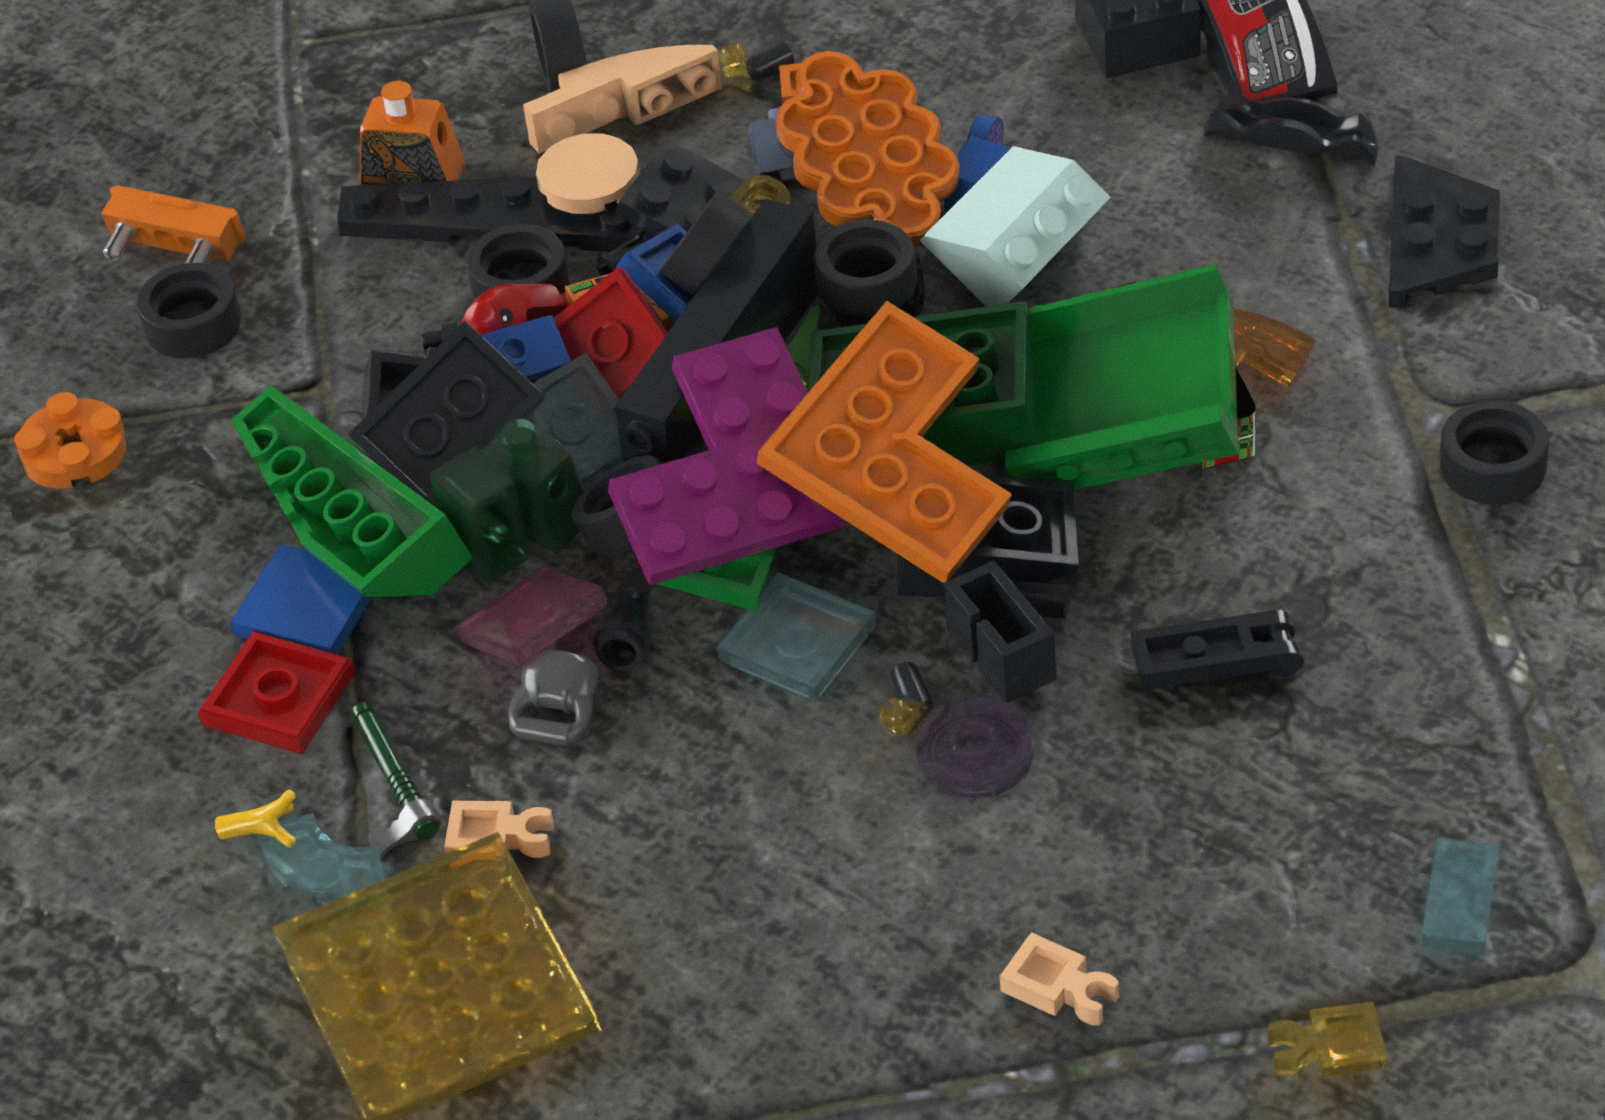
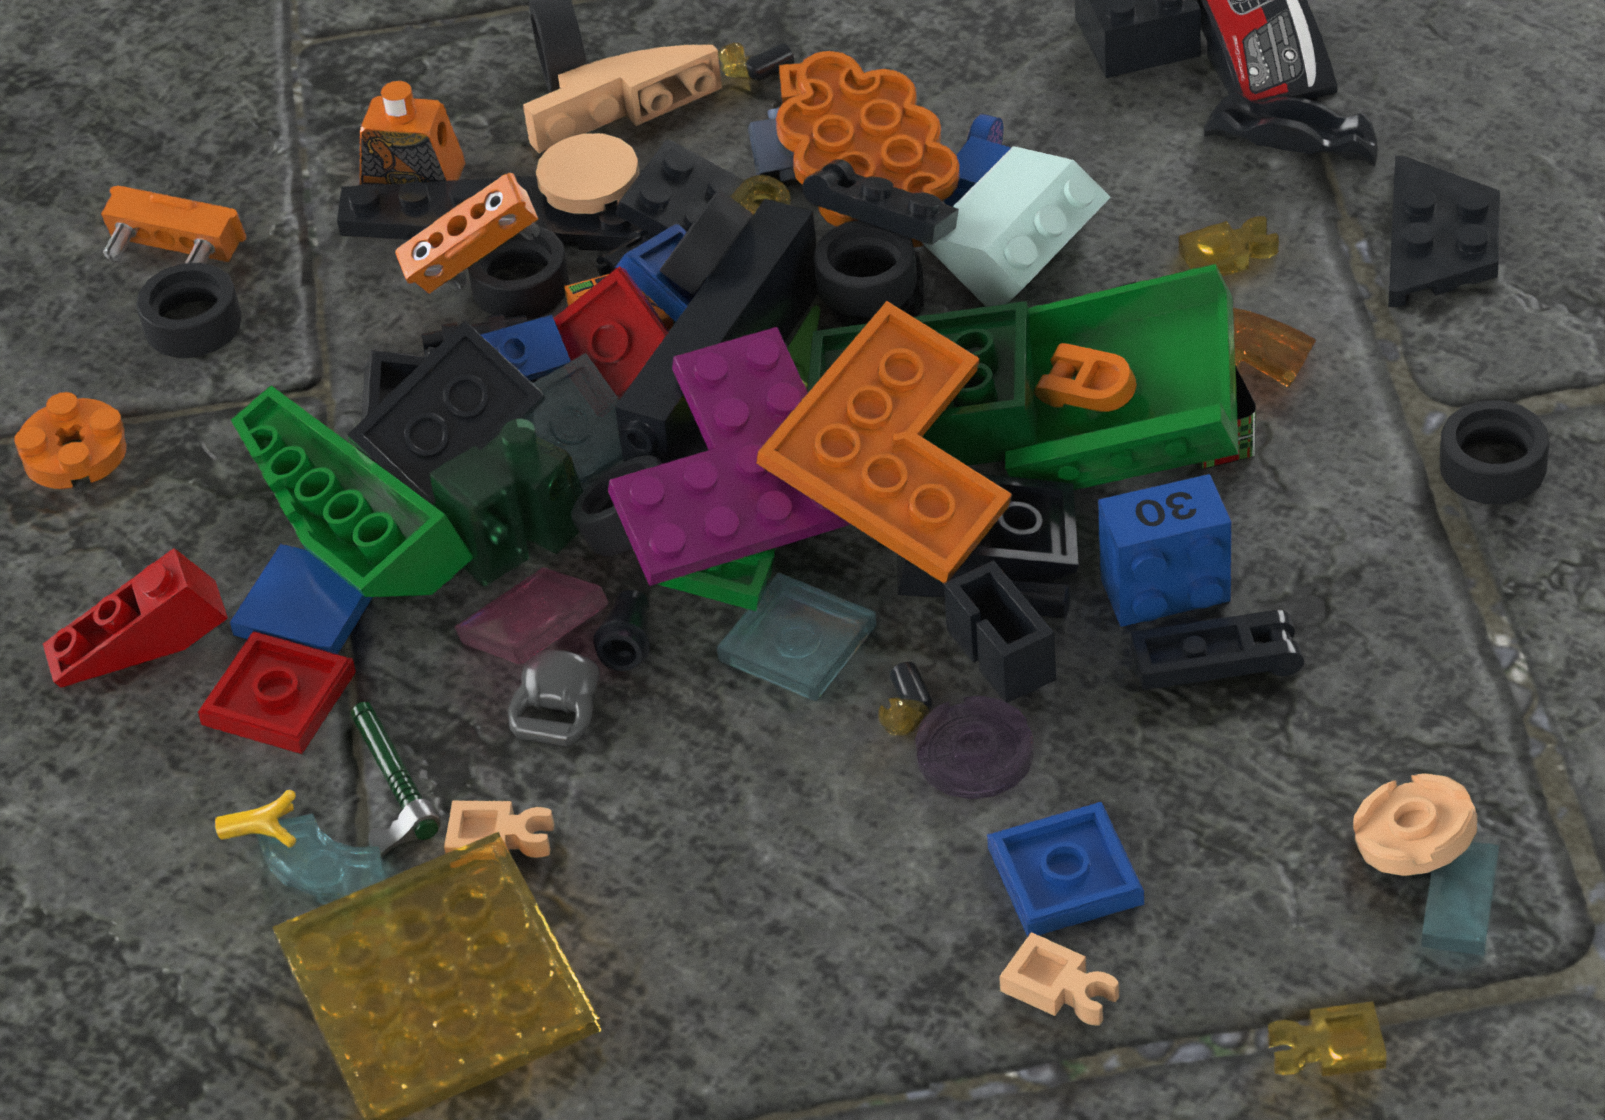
red animal [461,284,568,335] -> none
none -> red slope [43,548,228,688]
none -> orange piece [395,173,540,294]
none -> black plate [802,159,959,245]
none -> blue tile [987,802,1144,937]
none -> orange plate [1034,343,1137,412]
none -> blue brick [1098,474,1231,627]
none -> clear yellow plate [1179,216,1279,277]
none -> light nougat tile [1353,774,1477,876]

